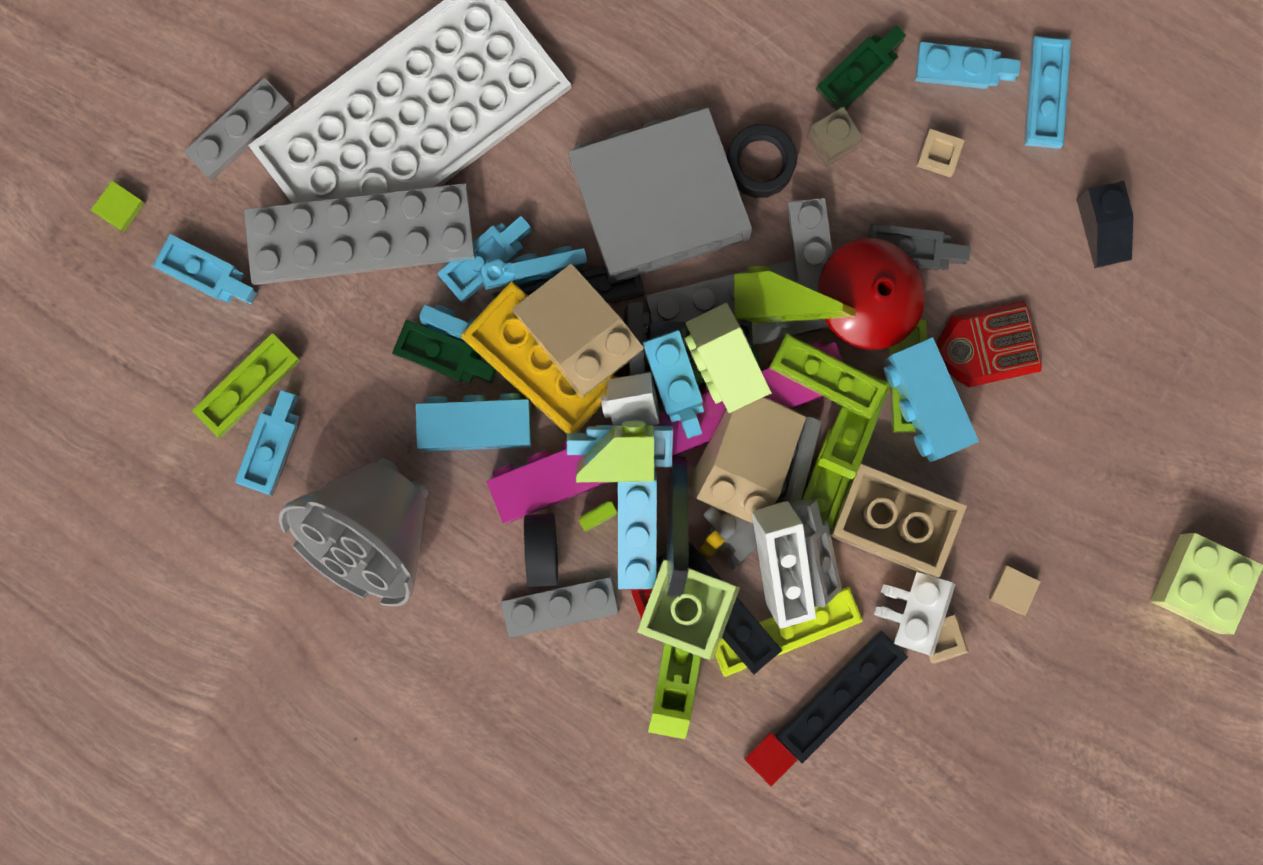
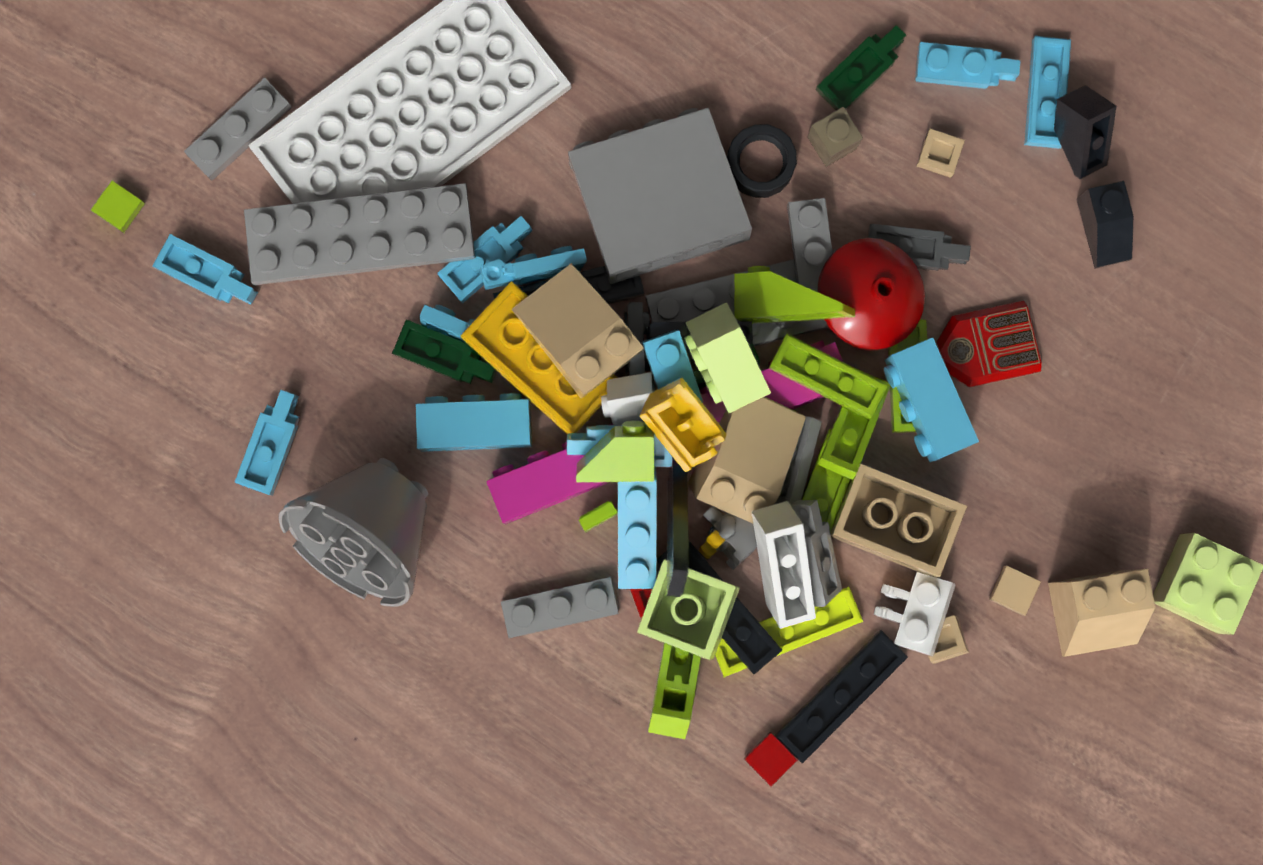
lime plate [192,333,301,438] -> none
black tyre [524,514,558,587] -> none
none -> yellow hinge [640,378,727,472]
none -> tan slope [1048,569,1156,657]
none -> black slope [1054,85,1117,179]

